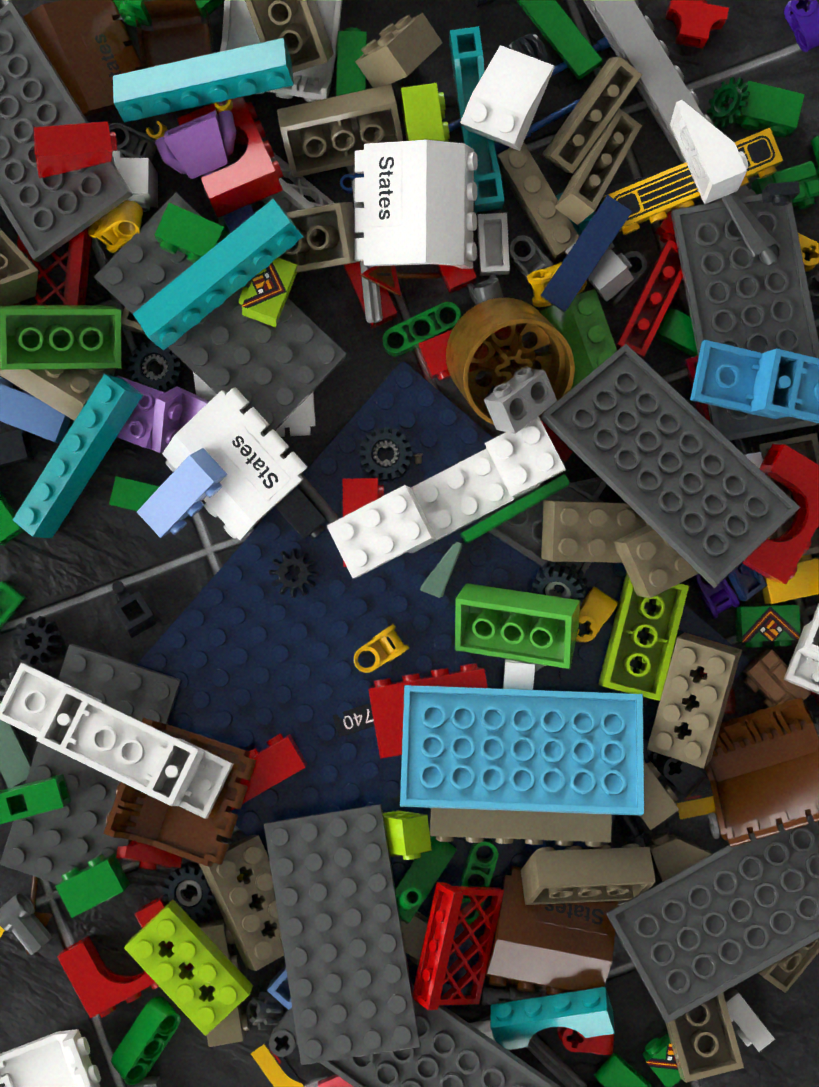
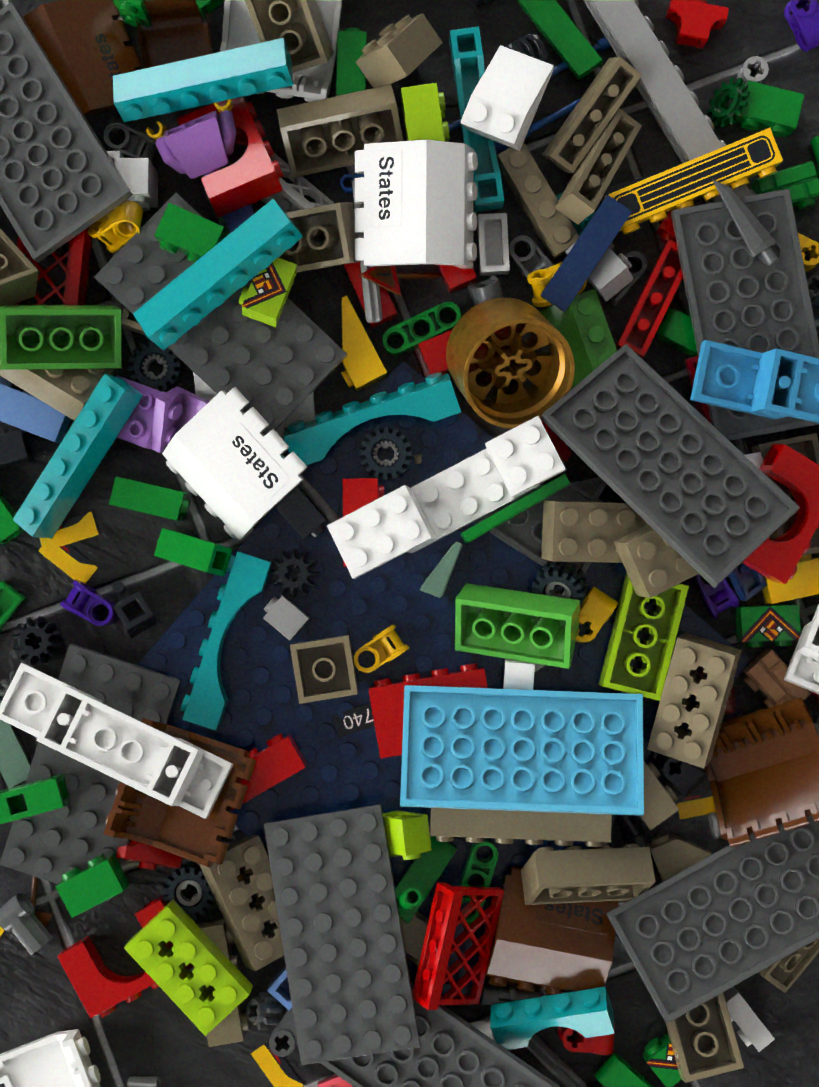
red slope [33,121,117,178] -> none
green beam [111,996,181,1085] -> none
brick [137,448,227,538] -> none
light grey brick [484,367,557,434] -> none
white slope [670,100,748,204] -> none
black plate [762,181,800,206] -> none
none -> yellow sticker [38,544,98,583]
none -> yellow sticker [39,511,99,552]
none -> dark purple piece [60,579,118,626]
none -> green brick [154,528,232,577]
none -> teal arch [180,551,273,731]
none -> light grey brick [263,595,311,641]
none -> teal arch [283,372,461,465]
none -> dark tan brick [290,634,359,704]
none -> yellow slope [341,295,387,392]
none -> light grey bush [737,56,769,84]

